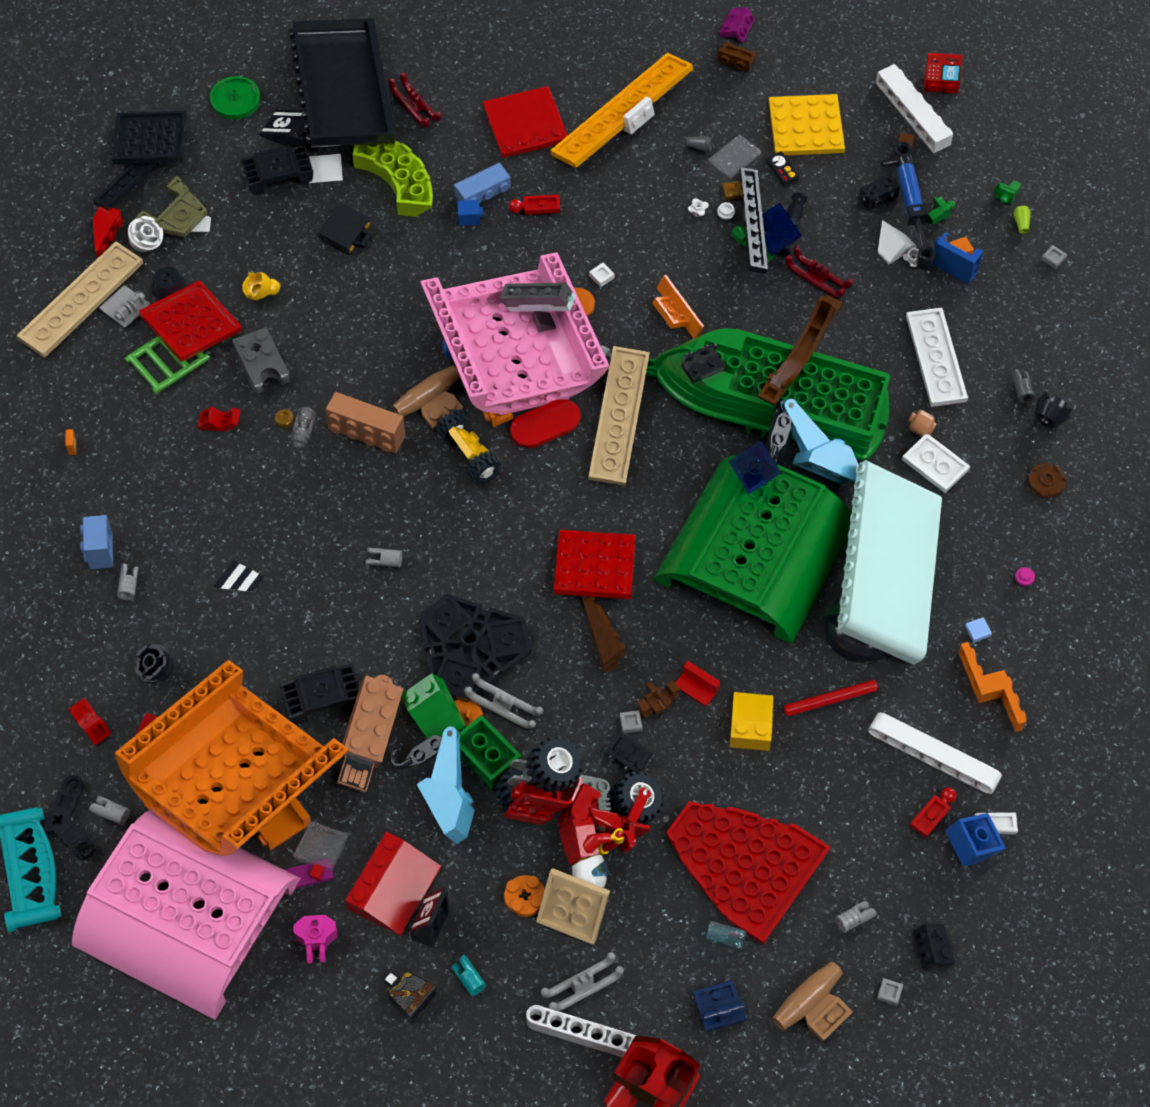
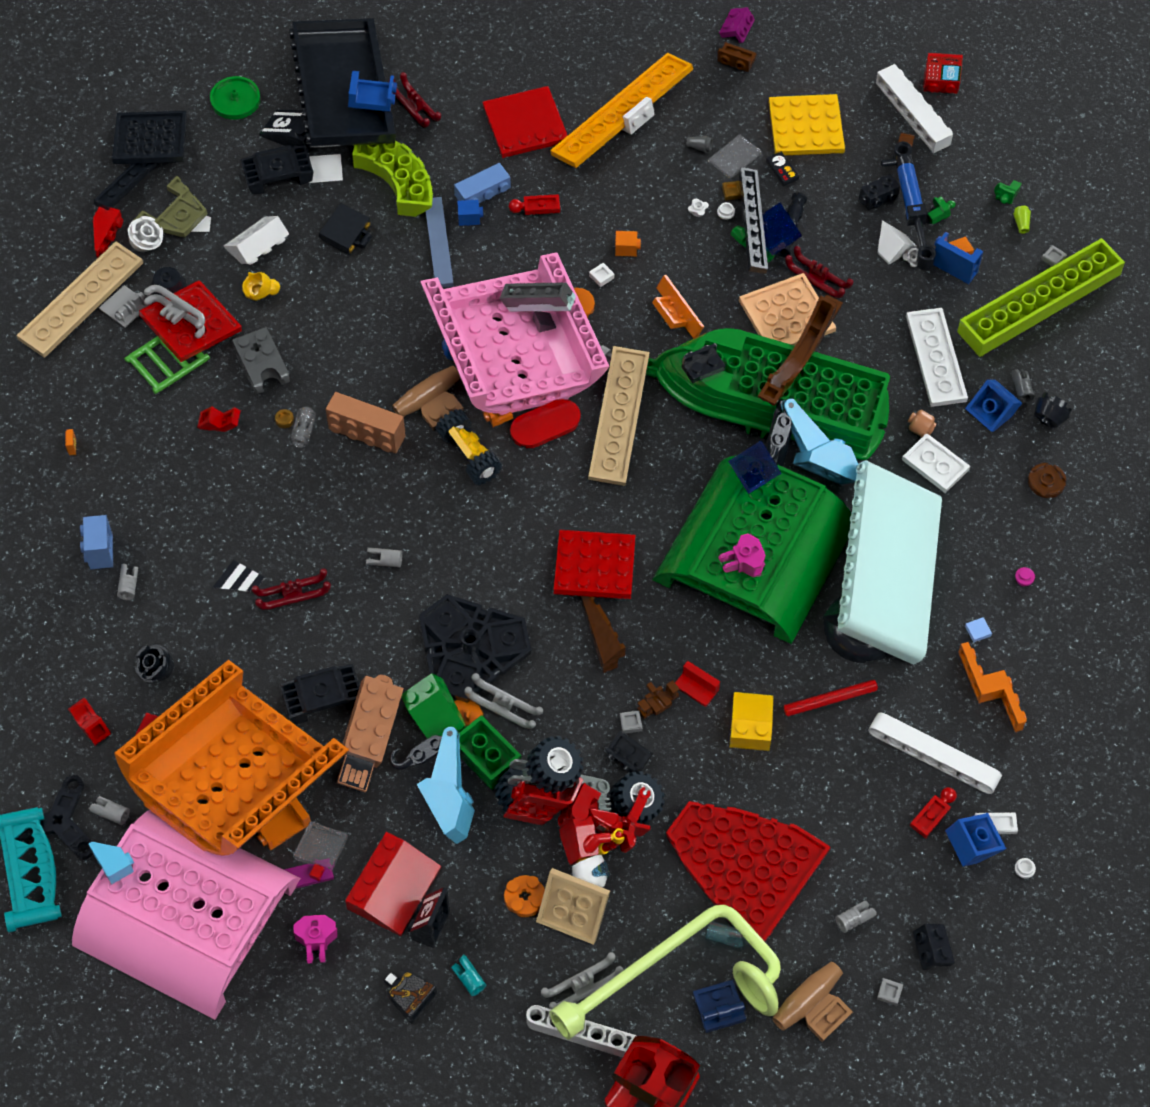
none -> medium azure slope [89,842,134,885]
none -> light grey piece [144,285,205,339]
none -> white slope [224,216,289,265]
none -> dark red piece [251,568,331,610]
none -> blue panel [348,71,397,112]
none -> sand blue tile [426,197,454,288]
none -> yellowish green piece [549,905,781,1040]
none -> orange brick [615,231,641,256]
none -> dark pink hinge [718,533,766,578]
none -> light nougat plate [739,273,836,346]
none -> lime brick [957,238,1125,357]
none -> blue slope [965,380,1022,432]
none -> white plate [1015,858,1036,879]

